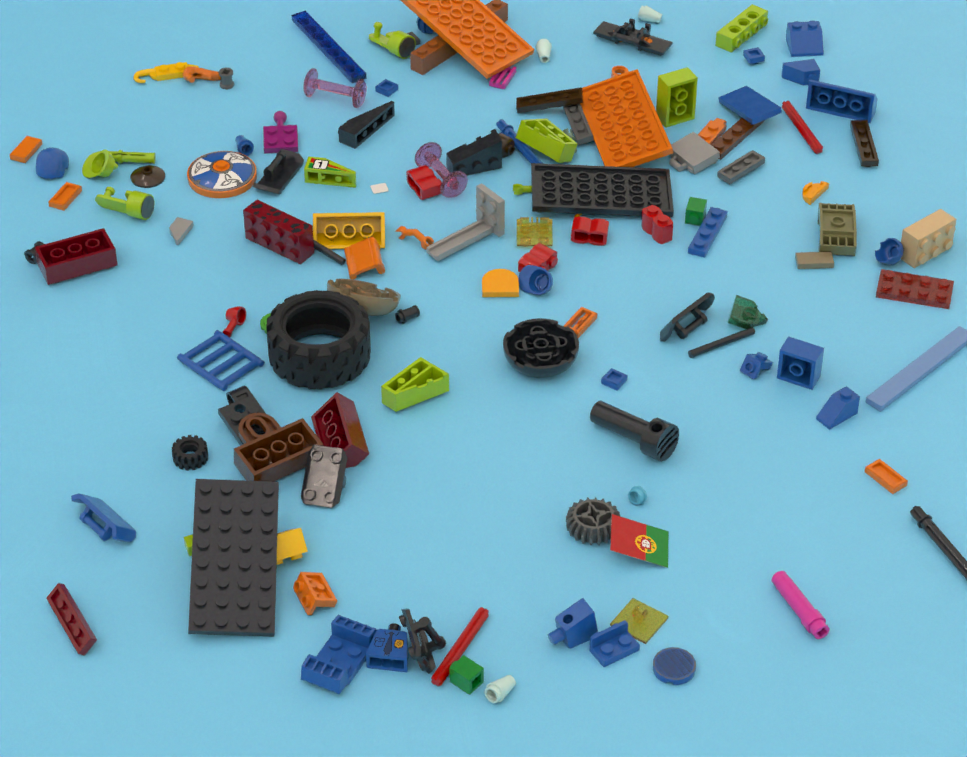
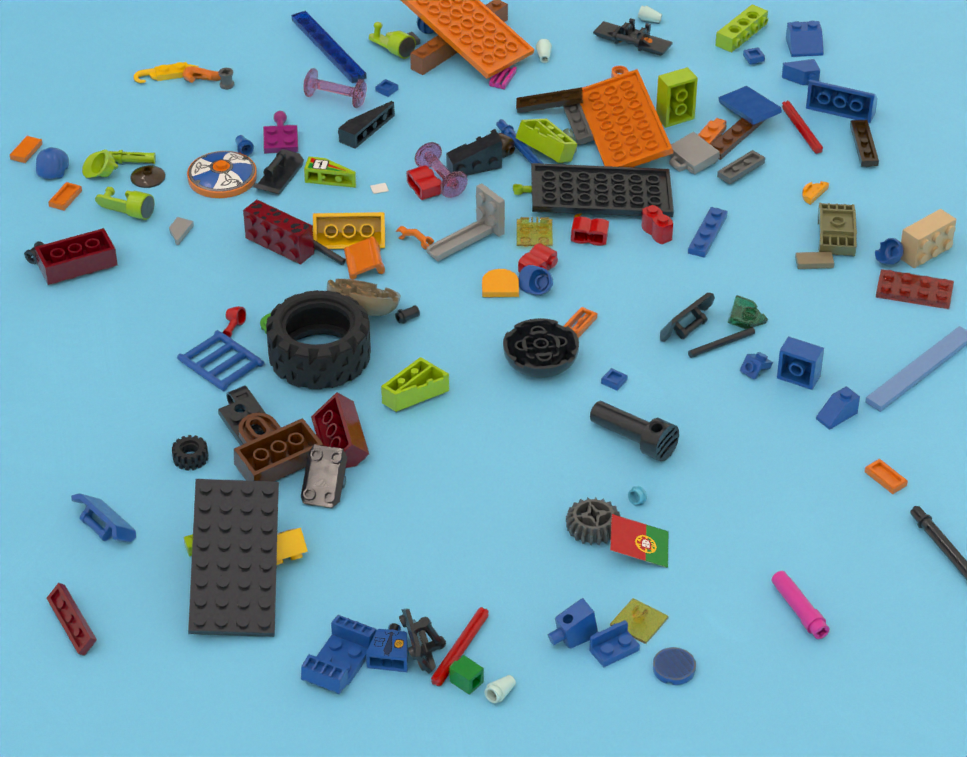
orange bracket [293,572,337,615] -> none
green brick [685,197,707,226] -> none

